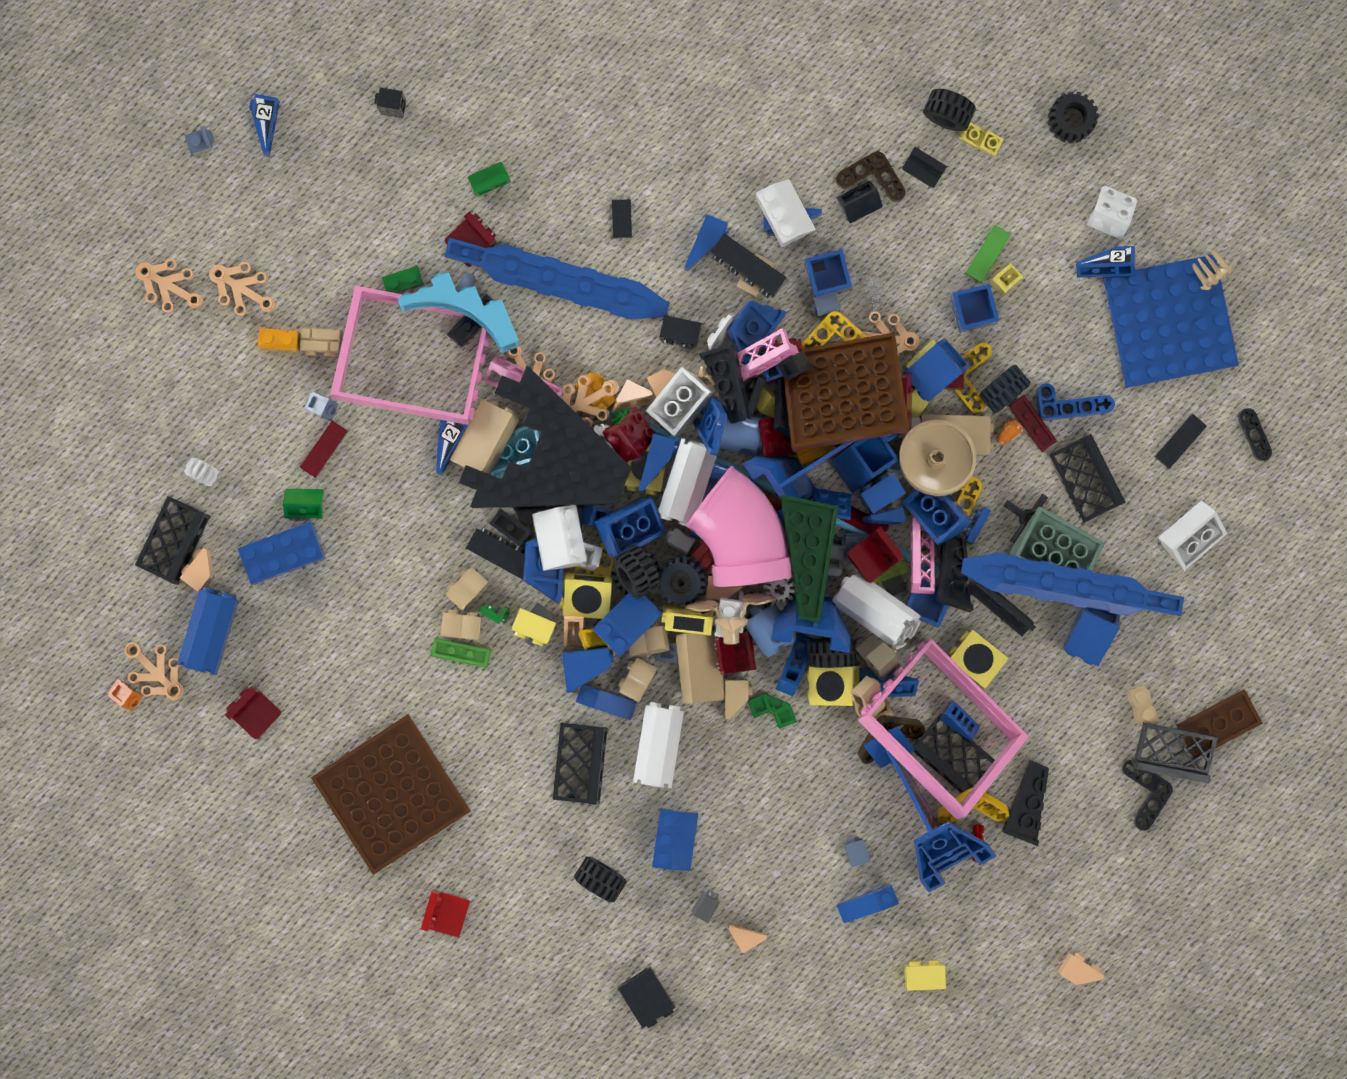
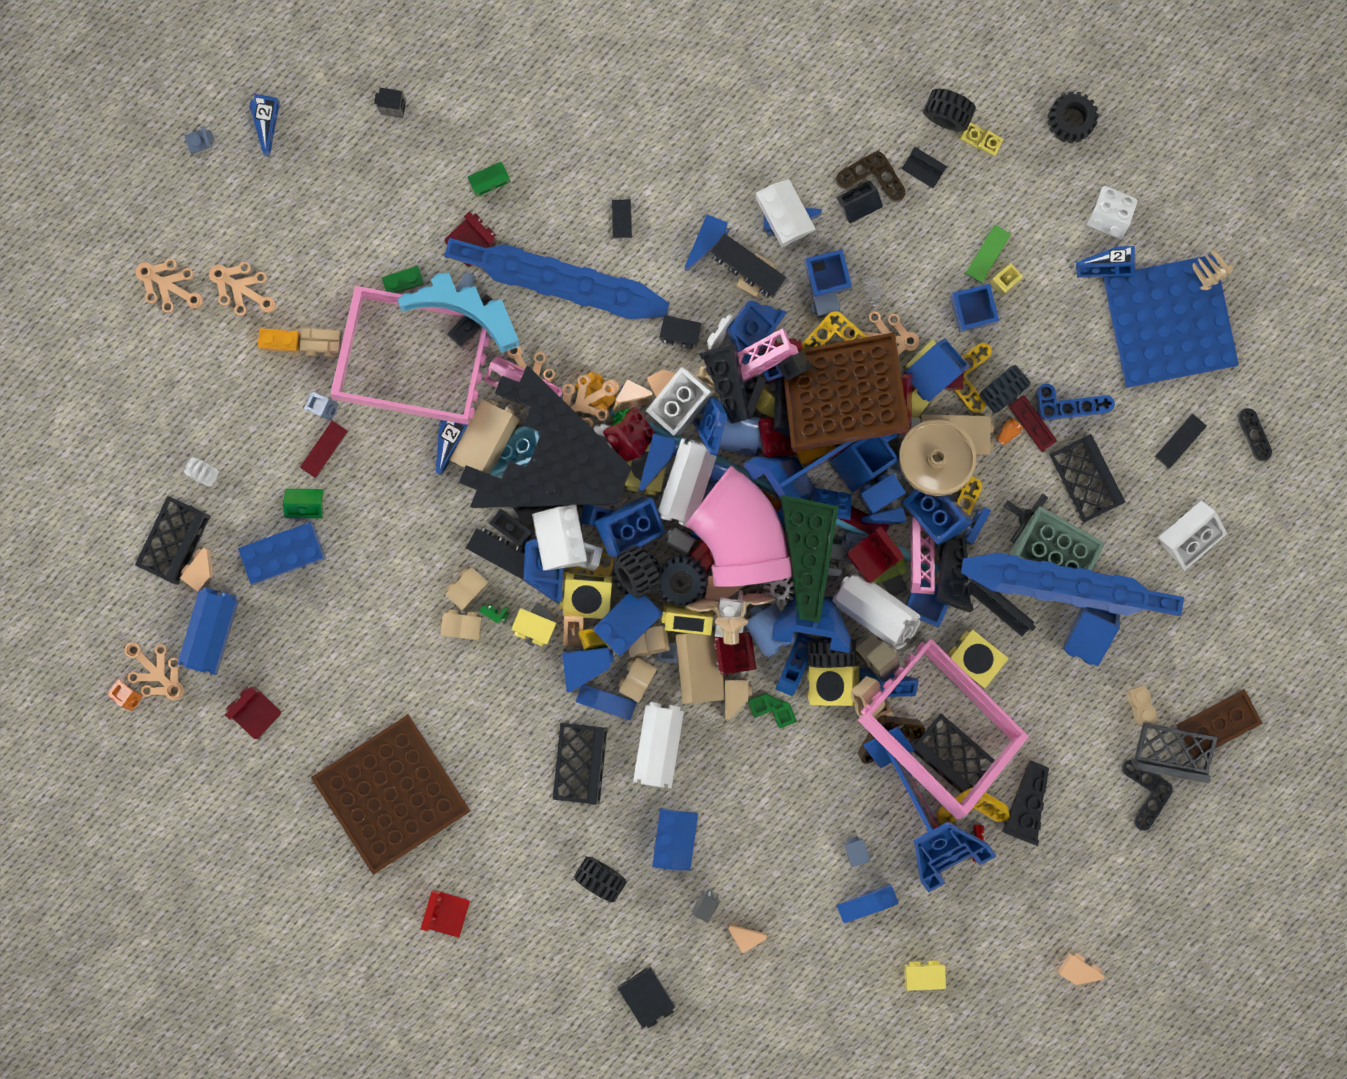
bright green tile [431,638,491,668] -> none
blue slope [940,700,980,741] -> none

